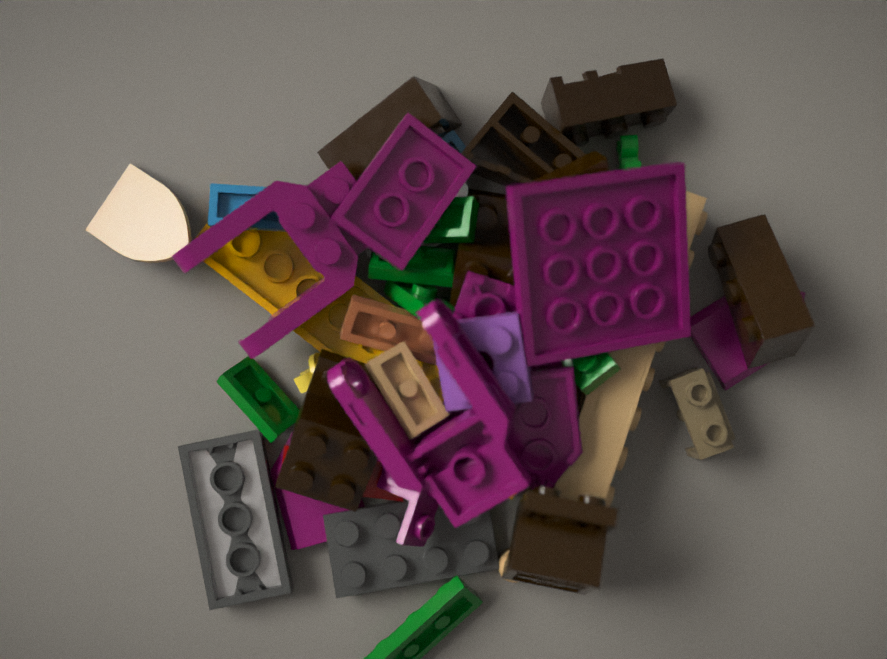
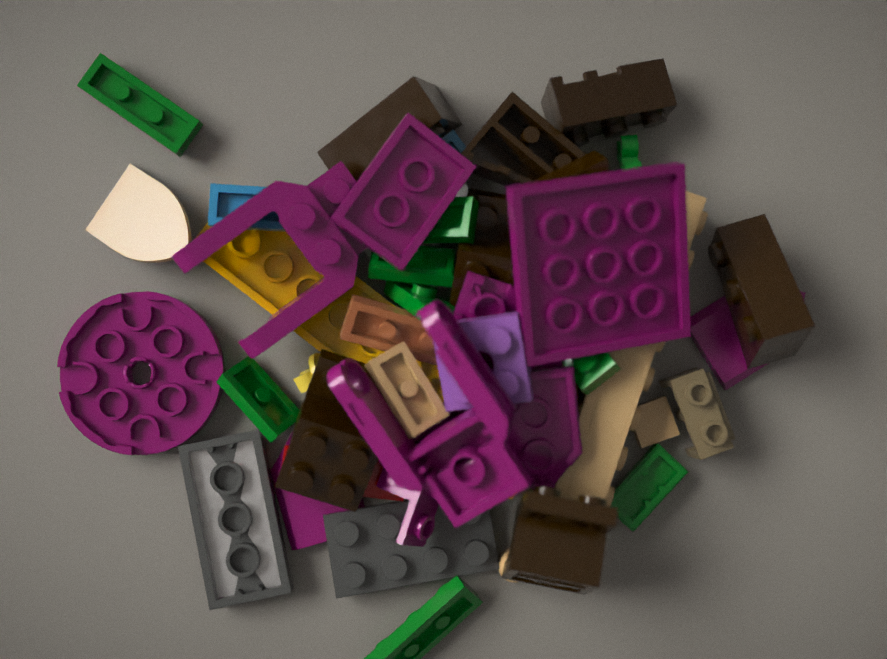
none -> magenta plate [57,291,225,455]
none -> green plate [77,53,203,157]
none -> green plate [610,443,689,532]
none -> tan tile [633,396,680,448]

